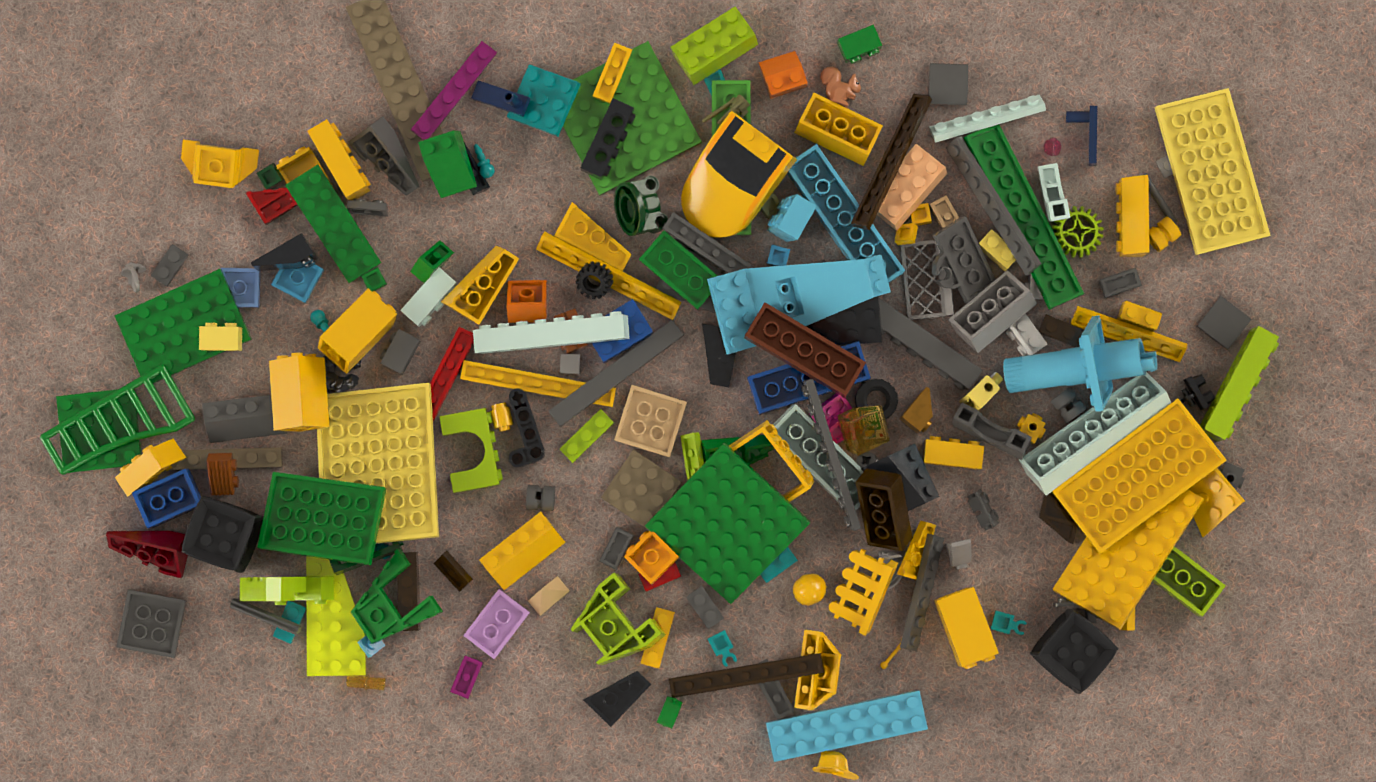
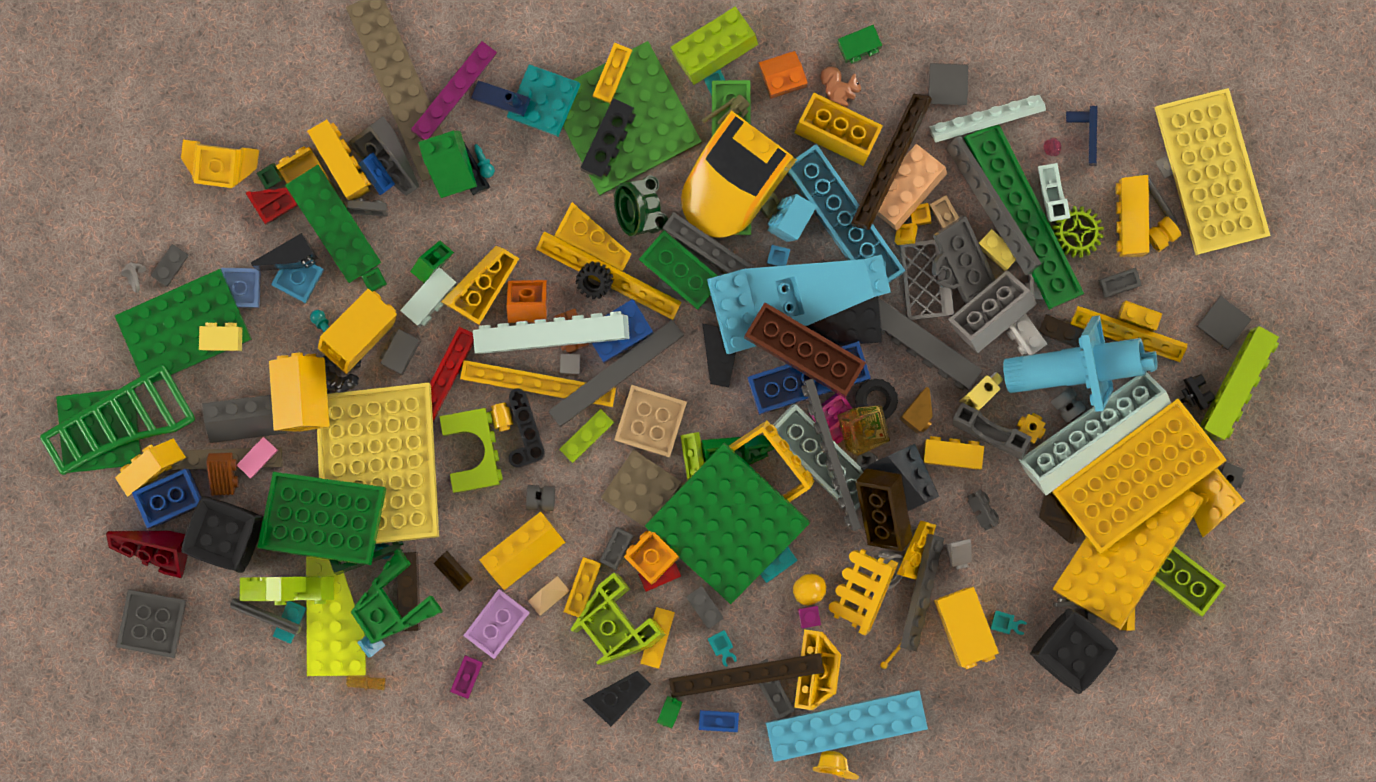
none -> bright pink tile [237,437,278,479]
none -> blue plate [358,153,395,195]
none -> yellow tile [563,557,602,617]
none -> blue plate [699,710,739,732]
none -> magenta brick [798,606,821,628]

